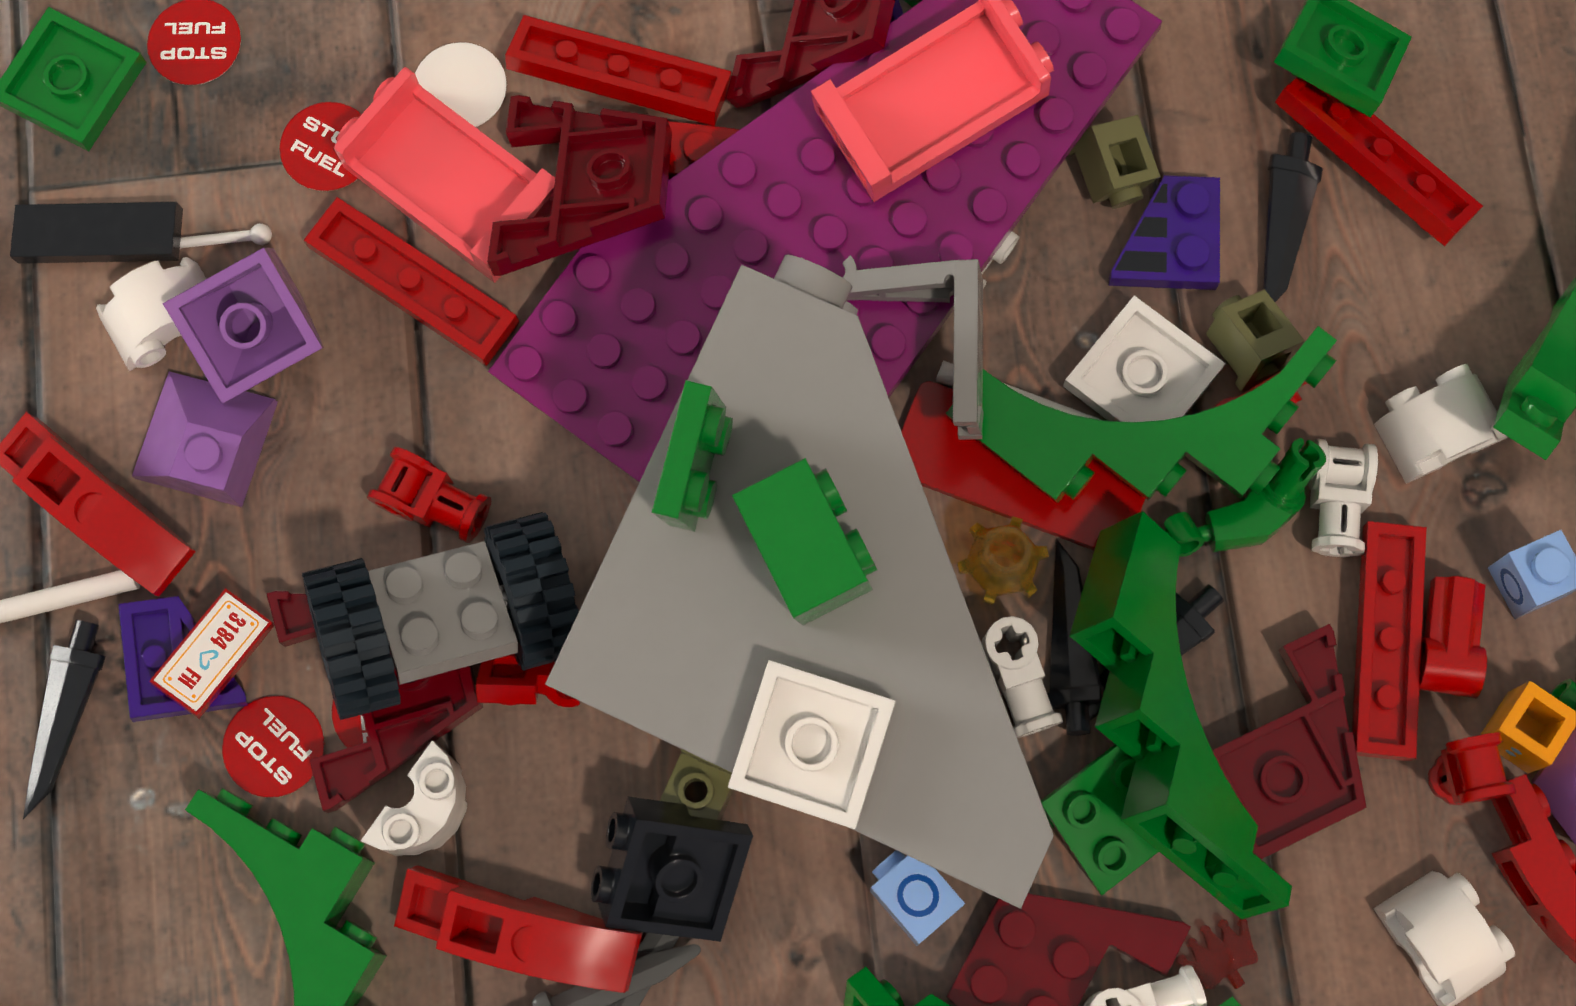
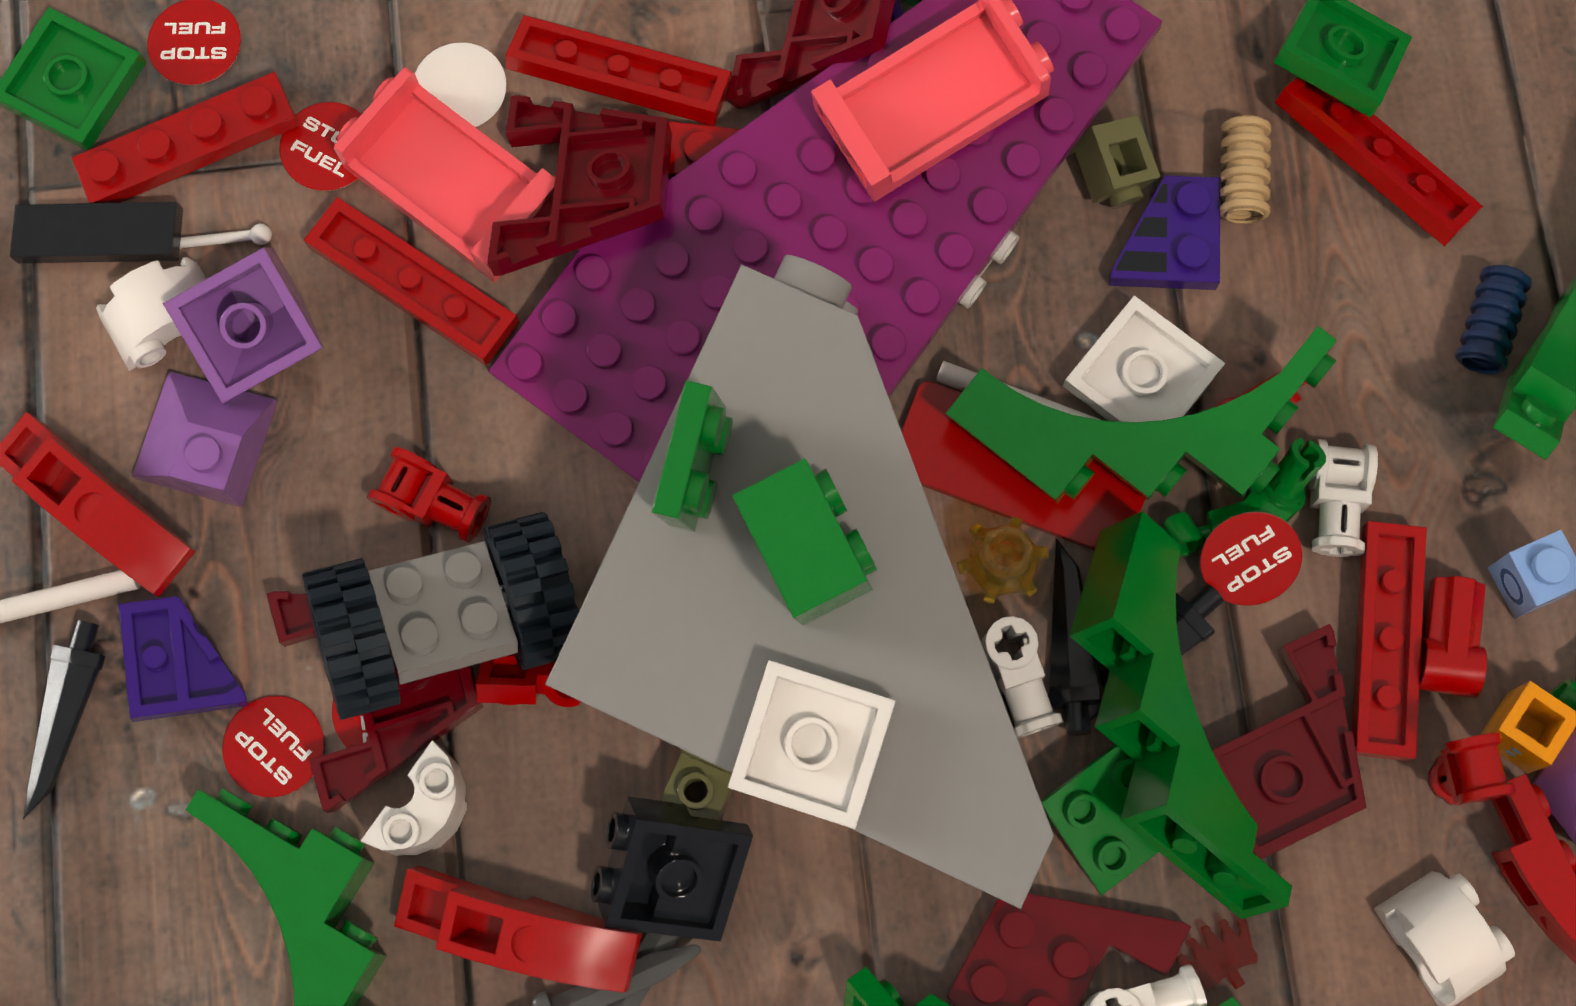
white tile [150,588,274,719] -> none
light grey hinge [801,255,984,440] -> none
light blue brick [870,850,965,946] -> none
olive brick [1206,289,1305,392] -> none
black bar [1263,132,1323,302] -> none
white cylinder [1374,364,1507,484] -> none
none -> red plate [71,71,300,203]
none -> red sticker [1200,512,1302,606]
none -> tan piece [1220,115,1271,224]
none -> dark blue piece [1455,265,1532,374]

